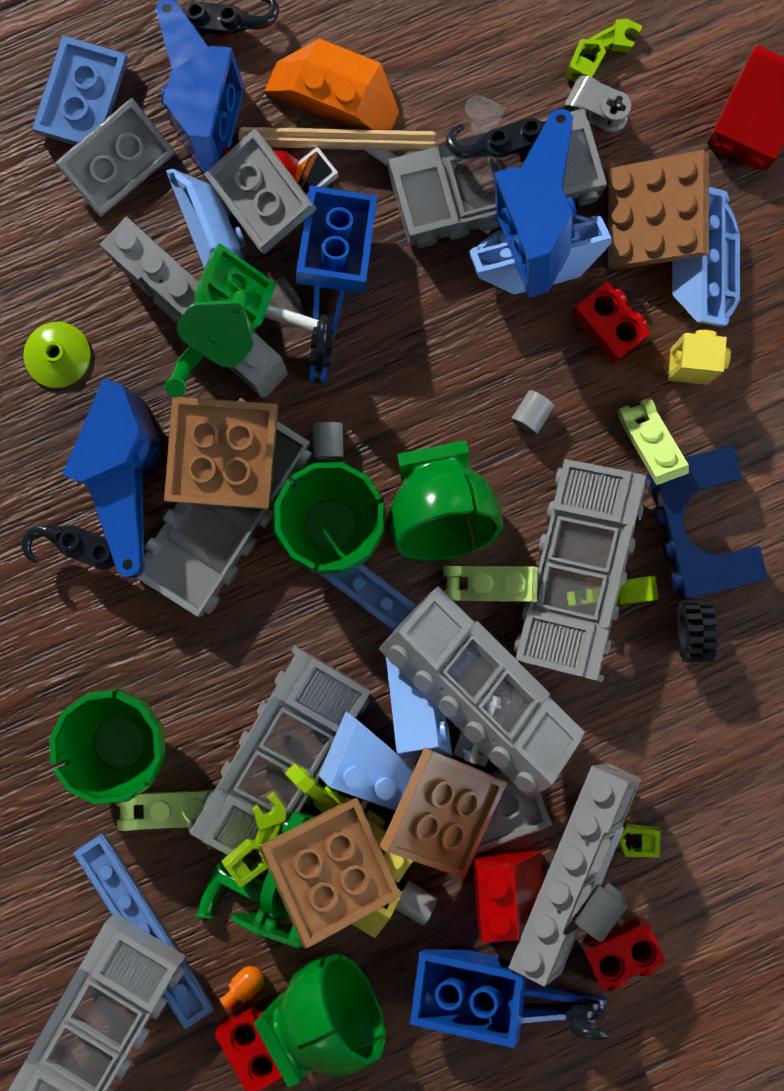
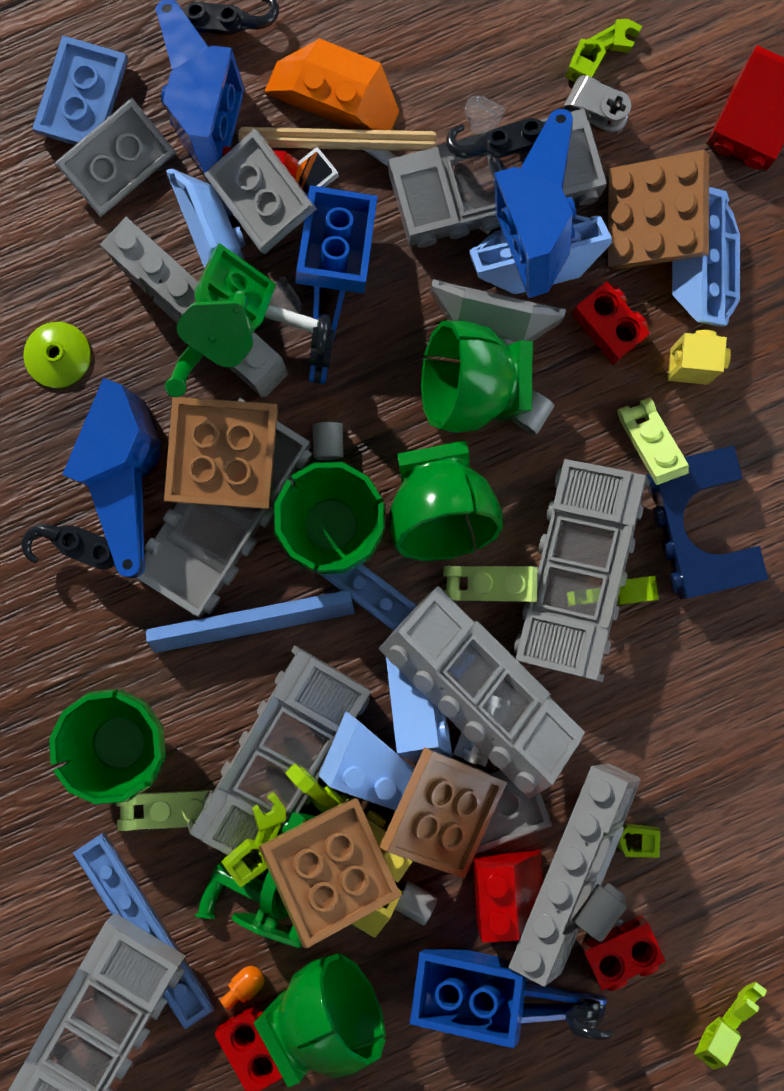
black tyre [676,599,718,663] -> none
none -> medium blue tile [146,590,355,653]
none -> green plate [421,320,533,433]
none -> light grey wedge [431,279,566,345]
none -> lime piece [694,982,767,1070]

